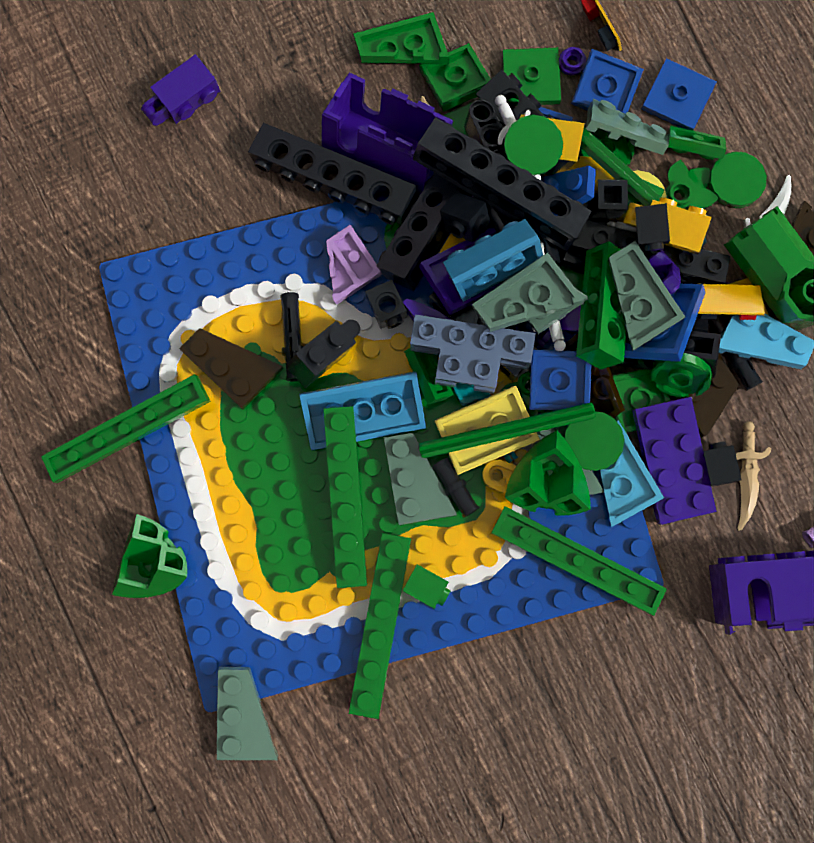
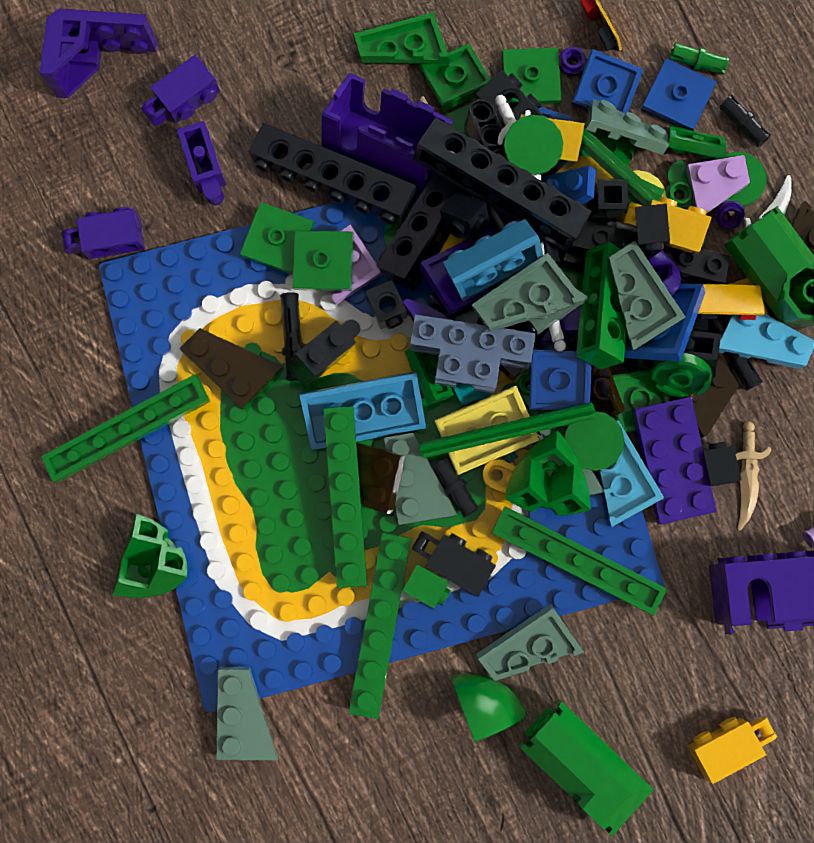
none -> dark purple bracket [40,8,158,98]
none -> dark purple brick [61,207,145,260]
none -> dark purple brick [177,121,226,206]
none -> green plate [240,202,315,275]
none -> green plate [292,231,354,291]
none -> dark brown wing [356,442,406,514]
none -> black brick [411,531,496,597]
none -> green brick [450,673,527,742]
none -> sand green wing [476,604,584,681]
none -> green brick [518,699,654,836]
none -> green pin [669,42,729,75]
none -> lavender wing [686,155,750,214]
none -> yellow brick [687,716,777,784]
none -> dark purple plate [715,201,745,229]
none -> black pin [719,95,771,148]

